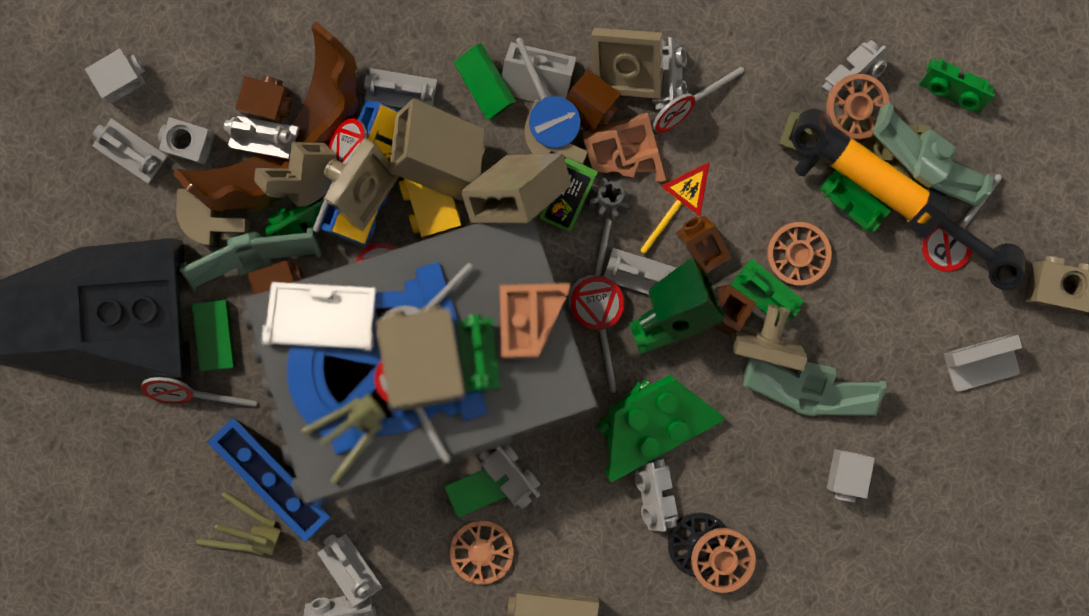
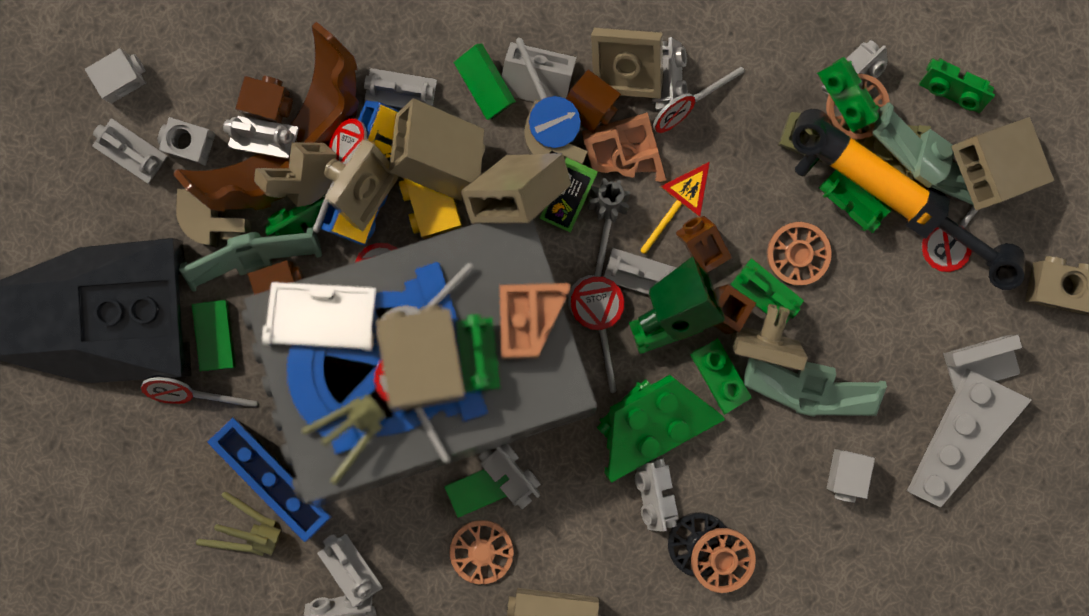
none -> green hinge [690,338,752,415]
none -> green hinge [817,56,880,132]
none -> light grey wing [907,369,1031,508]
none -> dark tan brick [951,117,1054,211]

